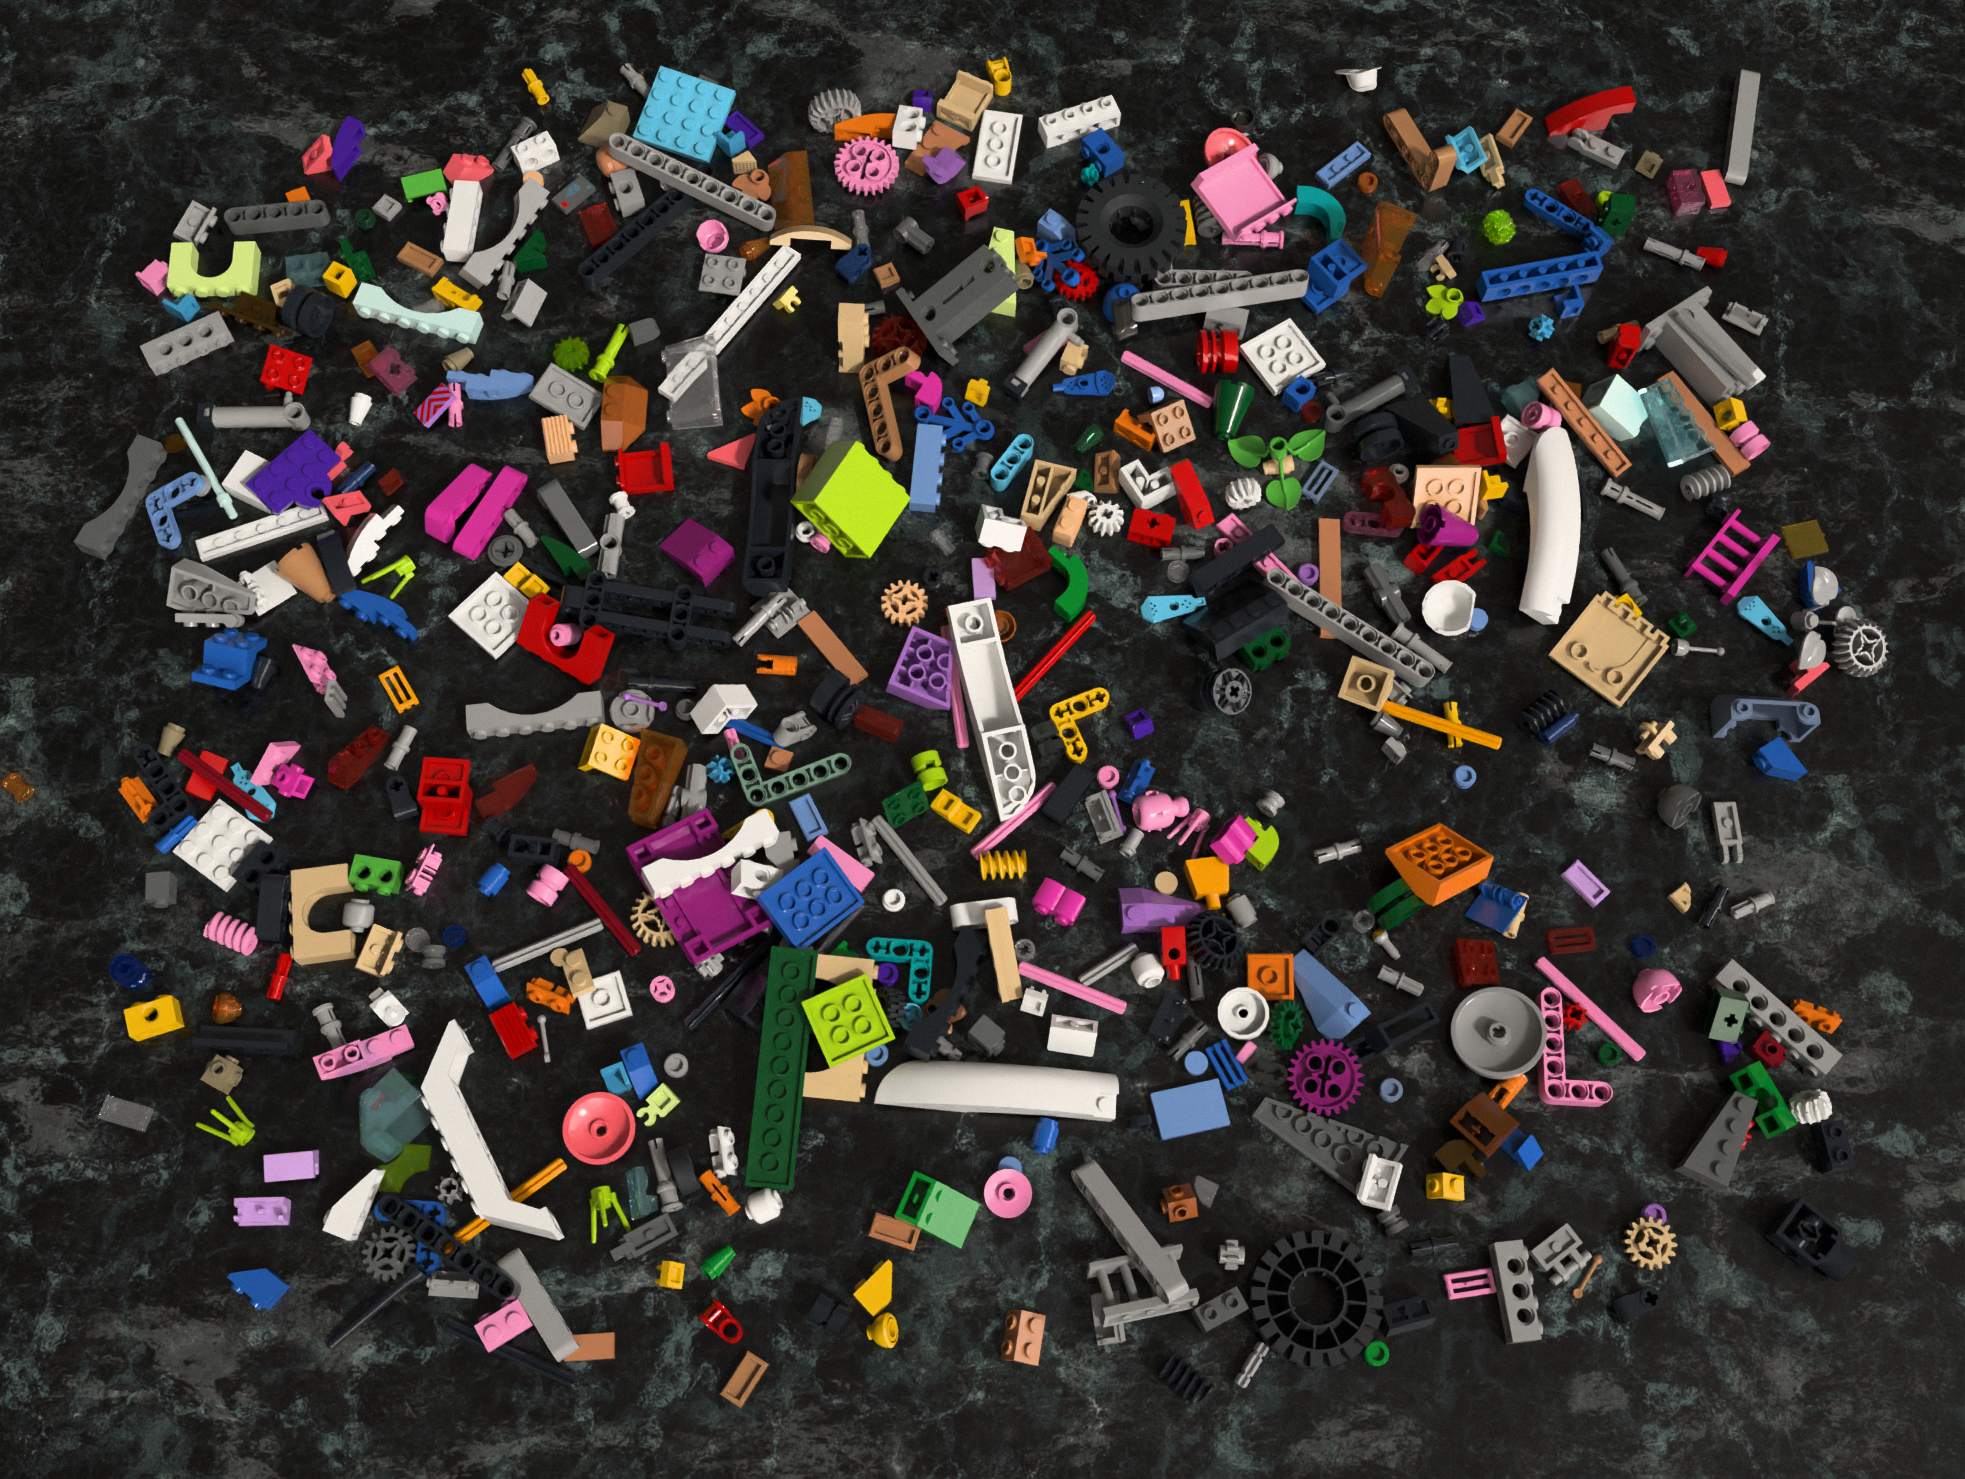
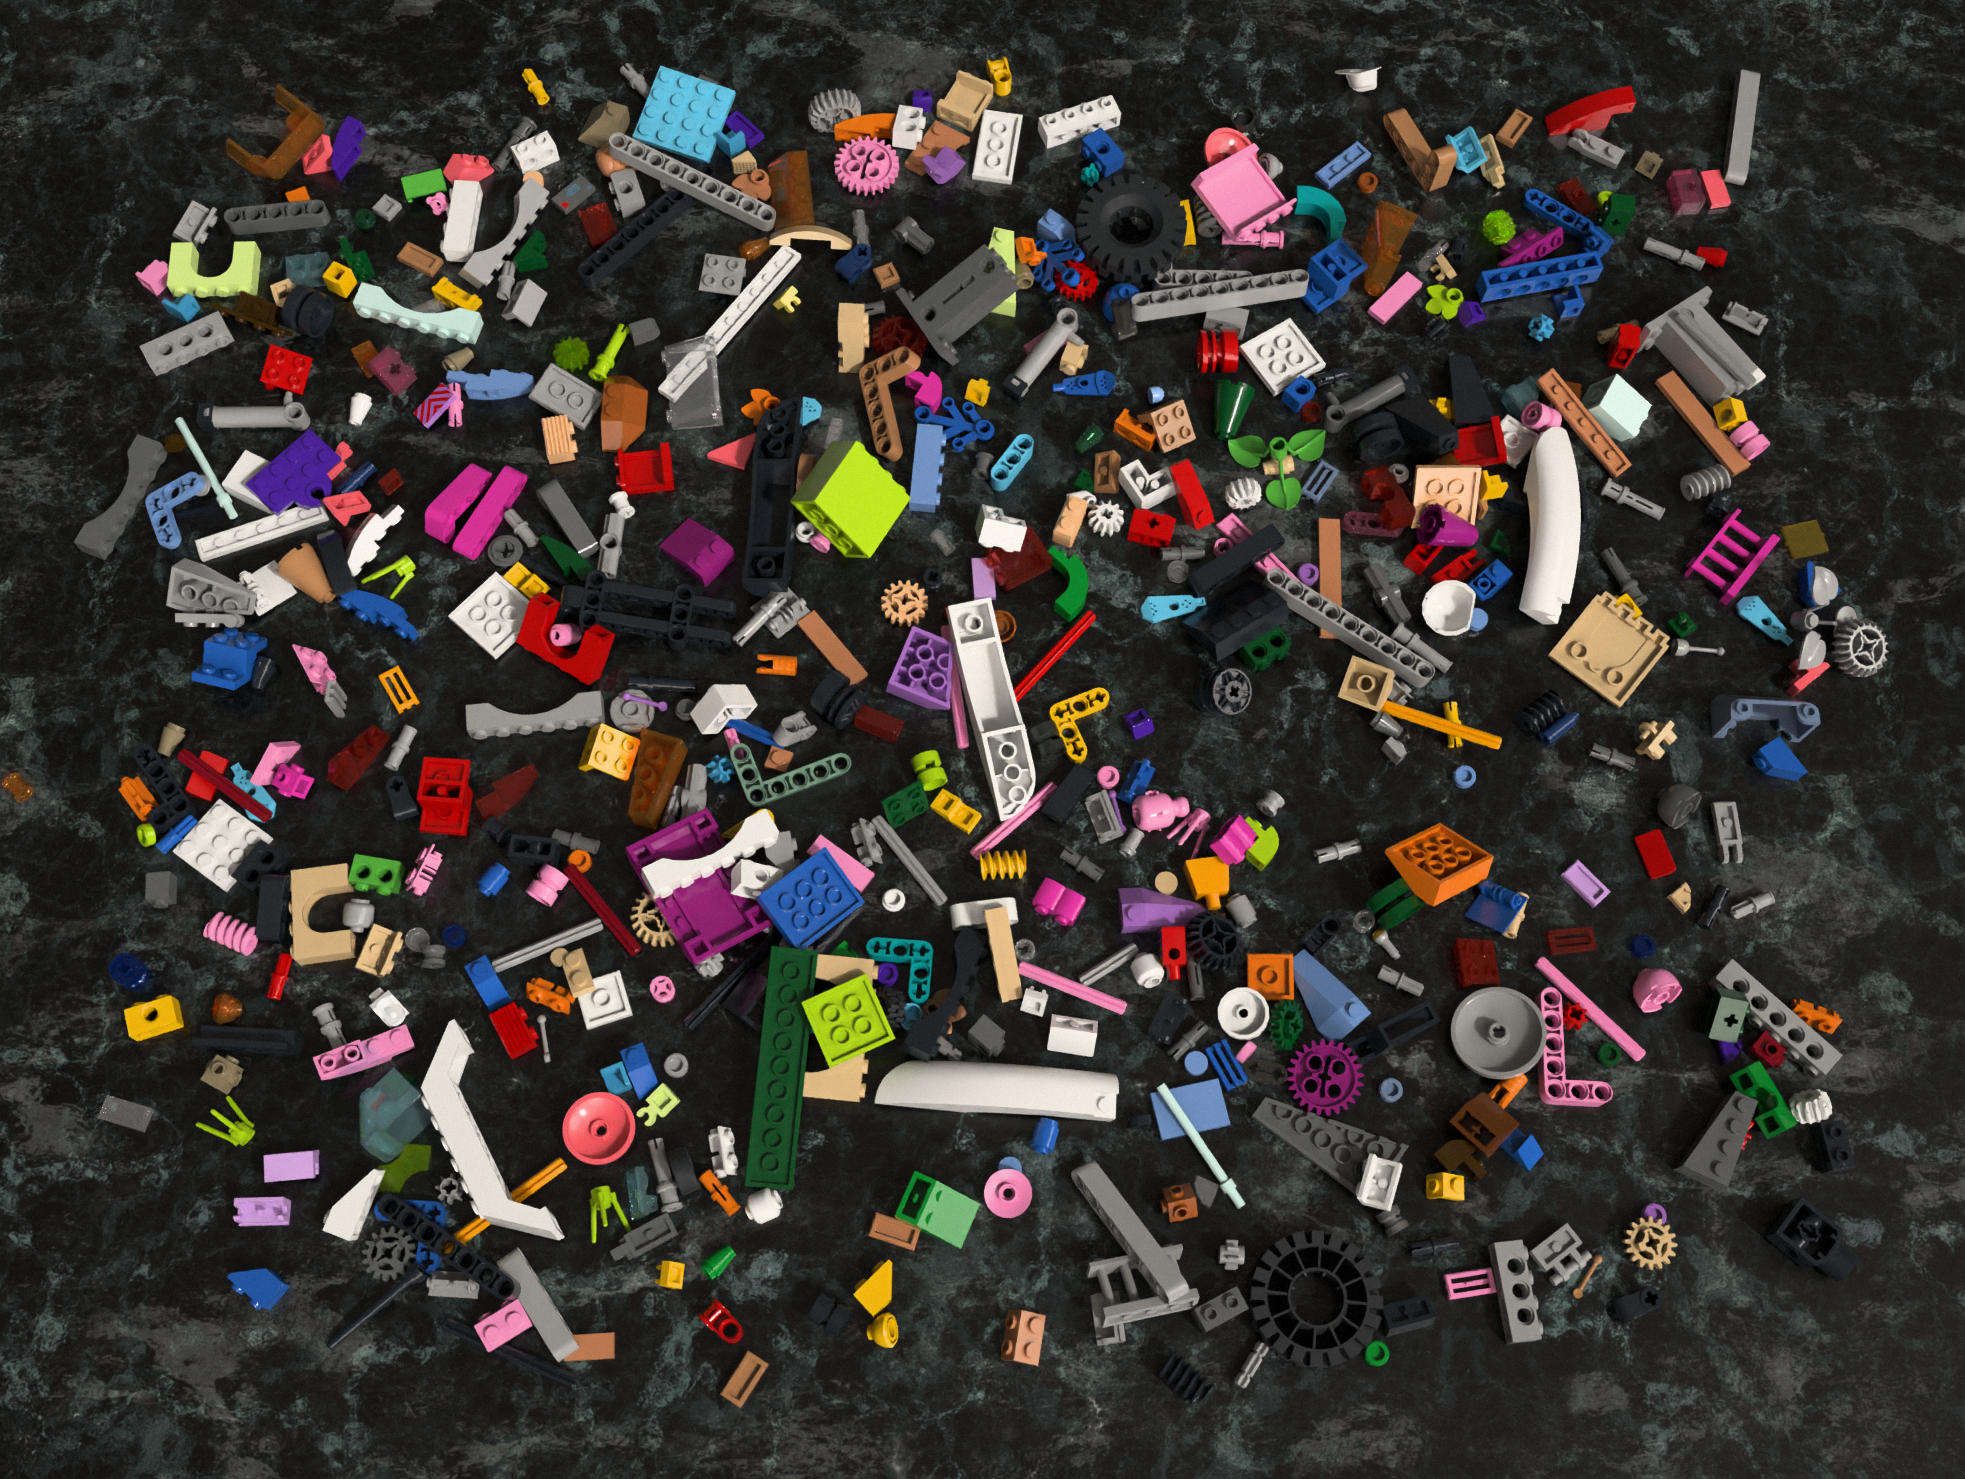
bright pink hair [696,219,729,254] -> none
medium blue tile [788,793,828,843] -> none
medium blue tile [865,1044,888,1067] -> none
red brick [956,186,989,221] -> none
tan wedge [1020,459,1077,531] -> none
bright pink axle [1121,351,1213,408] -> none
clear light blue wedge [1638,378,1717,468] -> none
none -> lime tile [137,823,156,847]
none -> clear orange windscreen [226,84,325,179]
none -> light aqua bar [1157,1083,1246,1209]
none -> bright pink tile [1367,271,1423,325]
none -> blue slope [1468,559,1513,601]
none -> magenta bracket [1498,226,1564,268]
none -> red slope [1634,829,1676,880]

